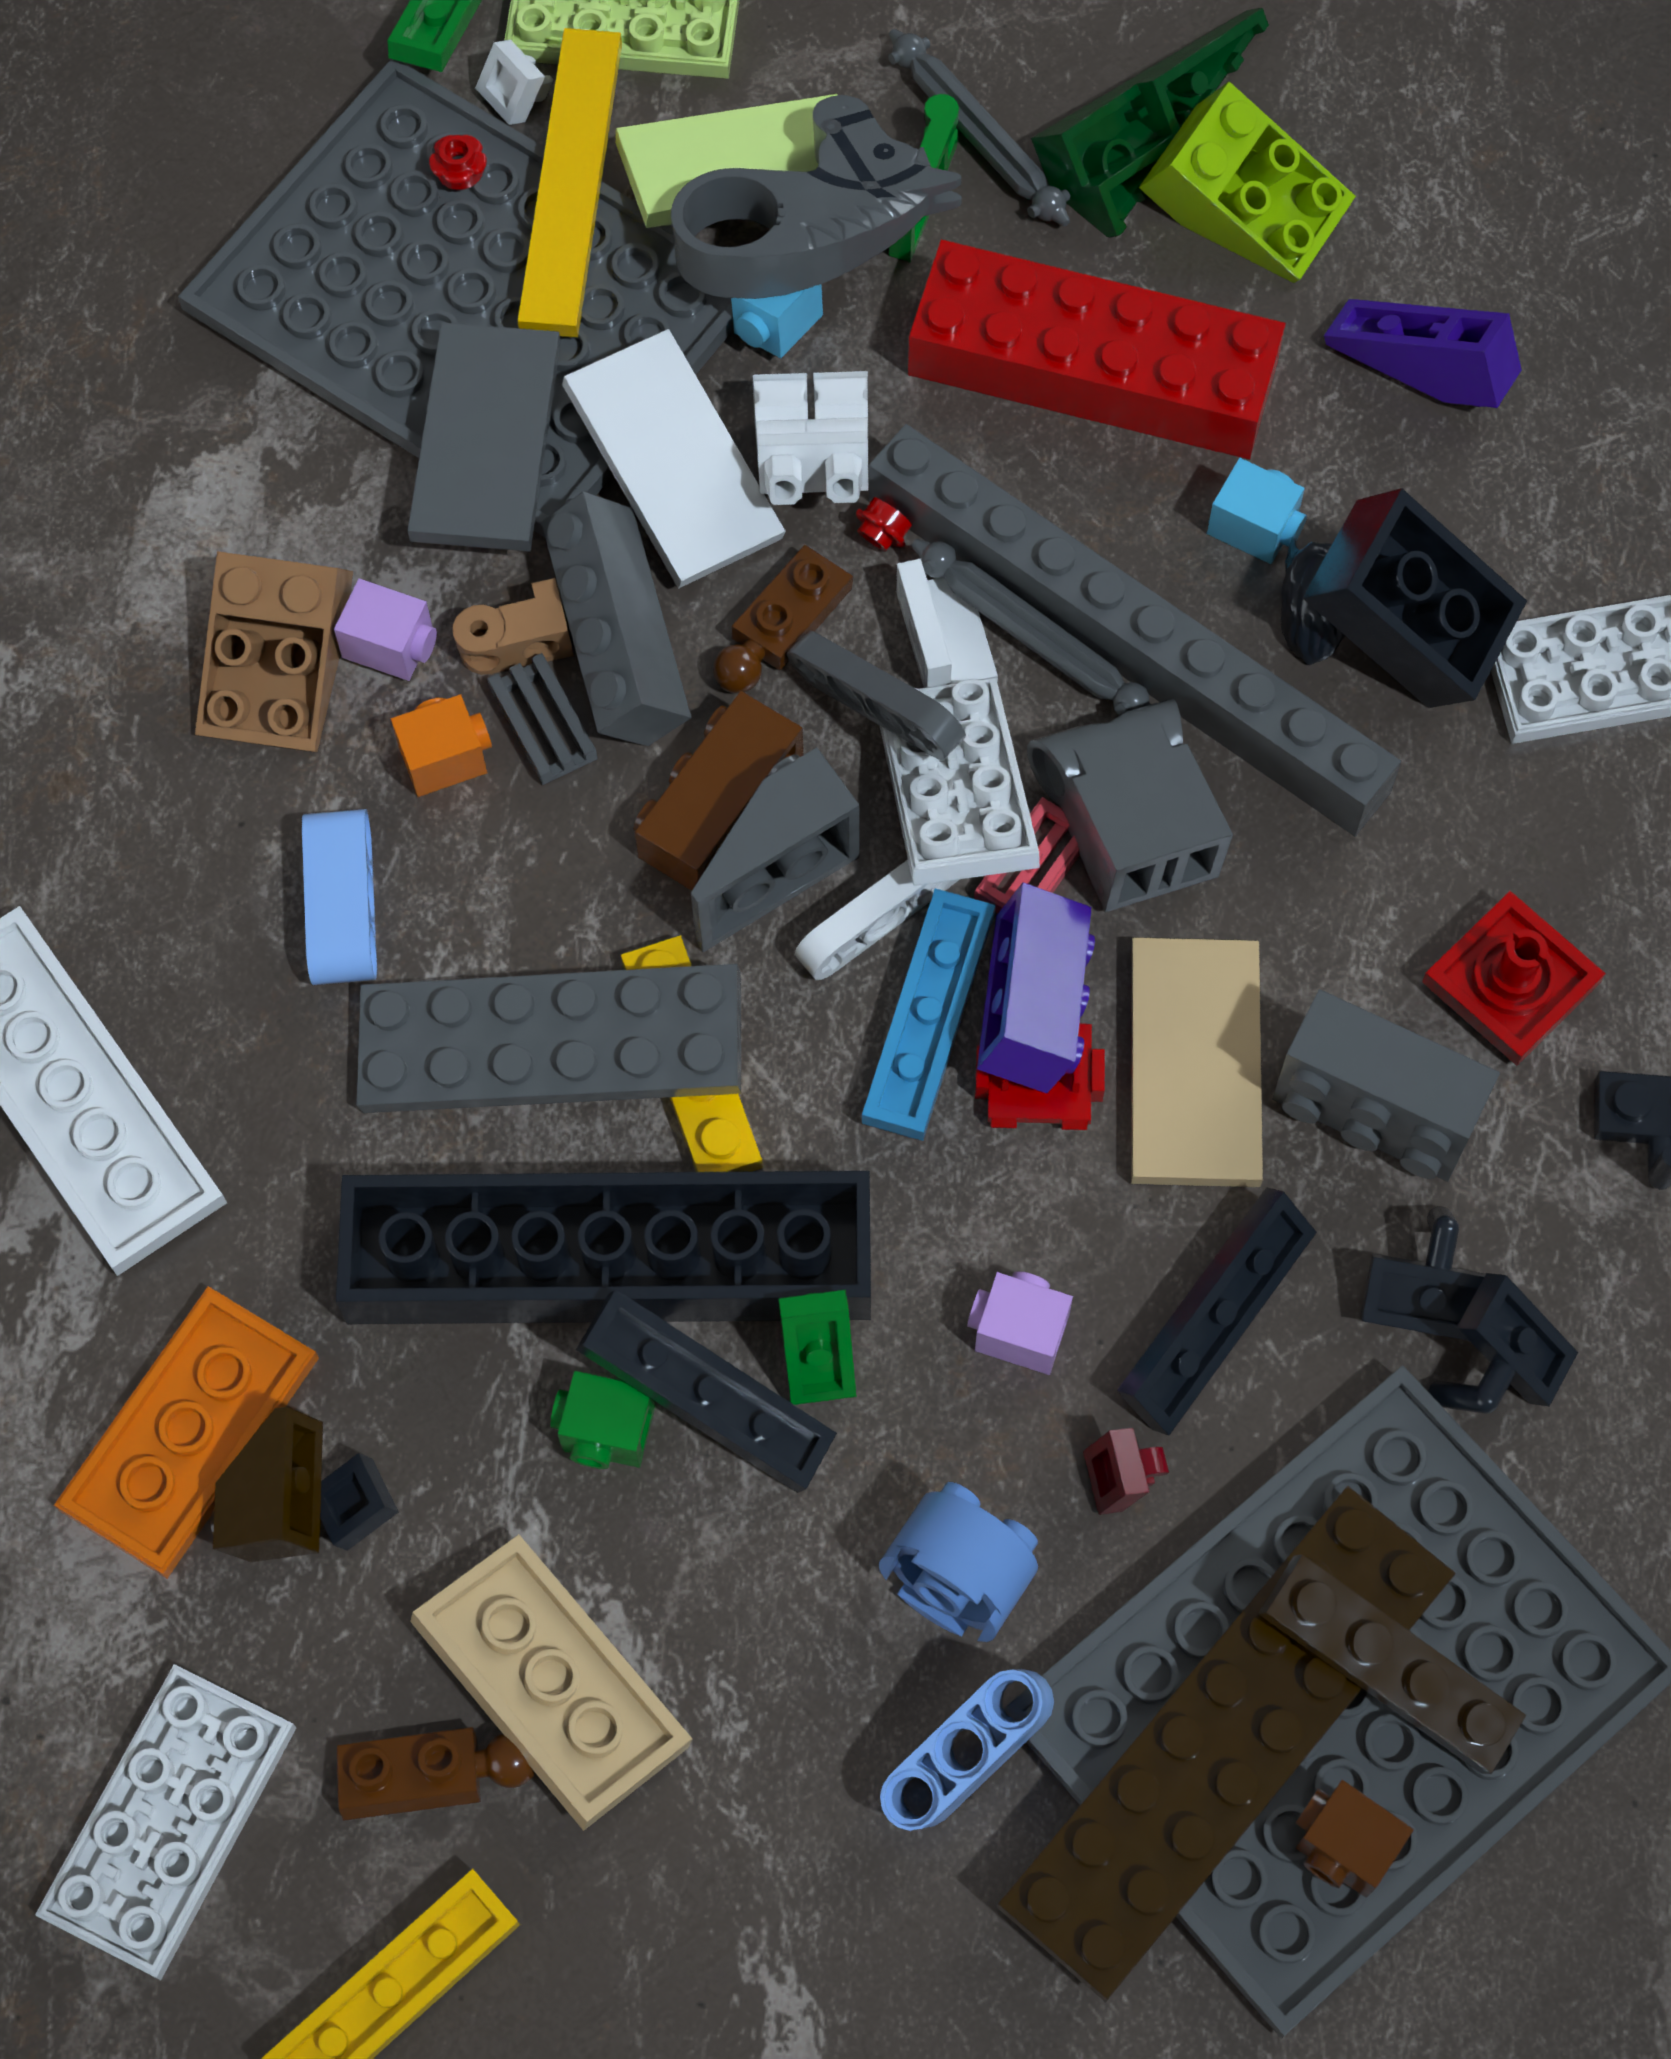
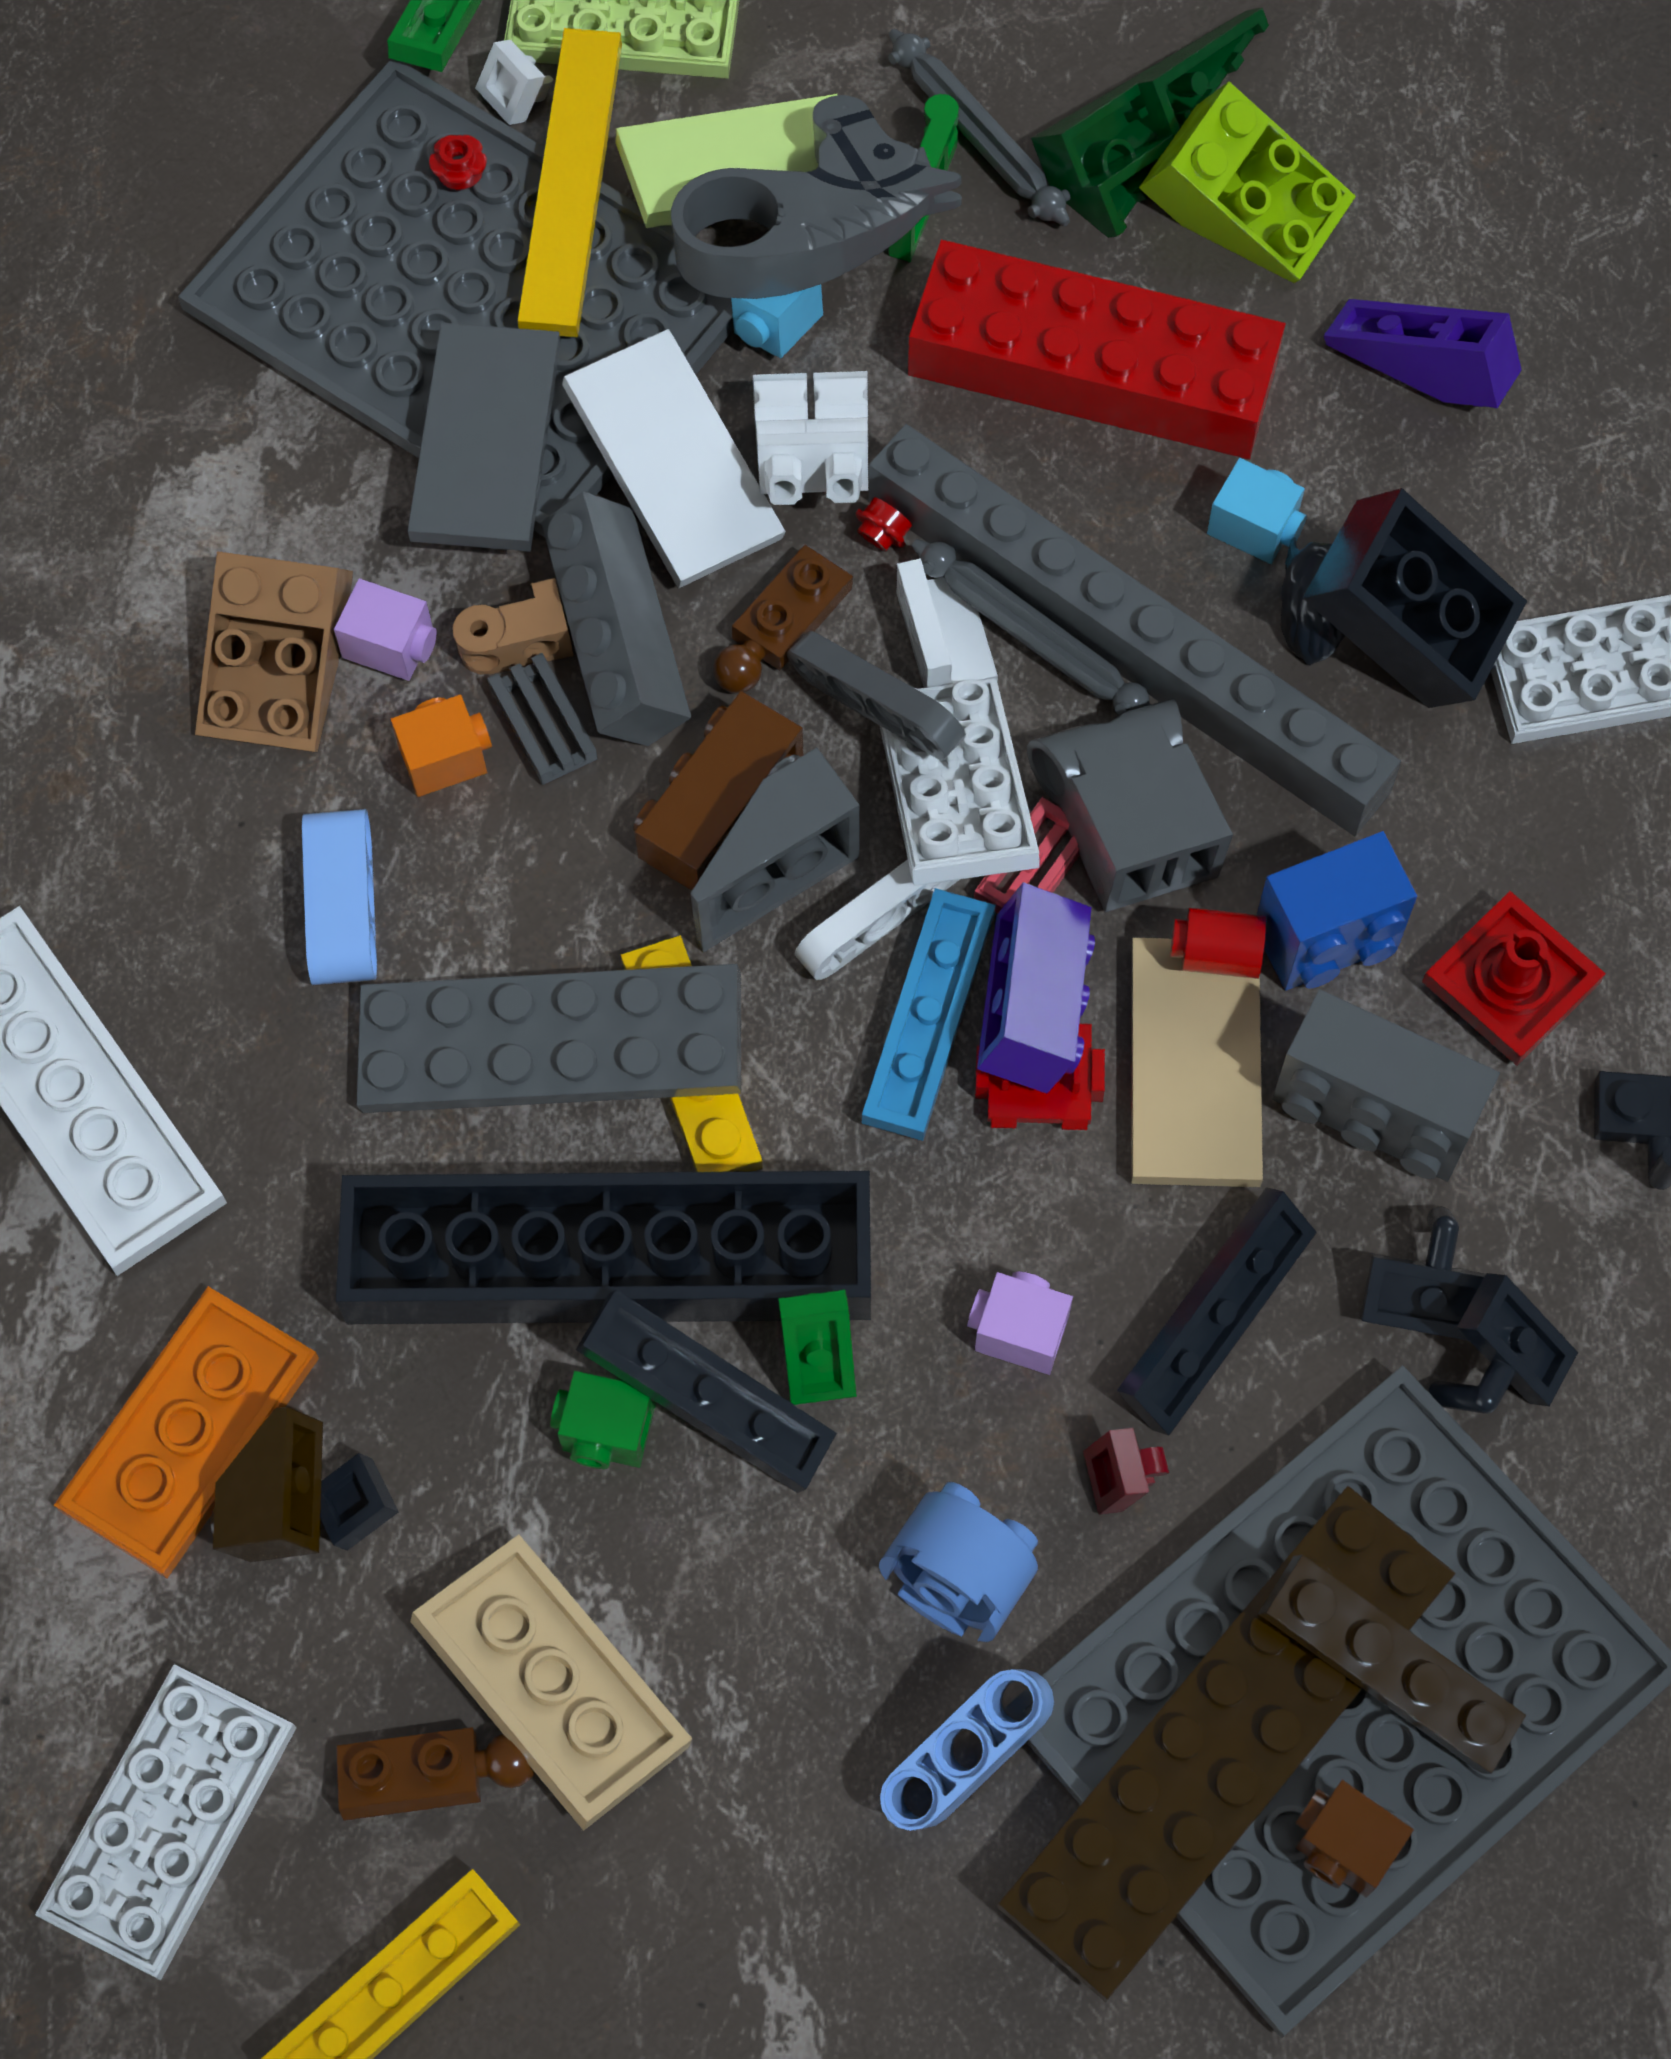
none -> red brick [1170,908,1266,979]
none -> blue brick [1256,831,1417,991]

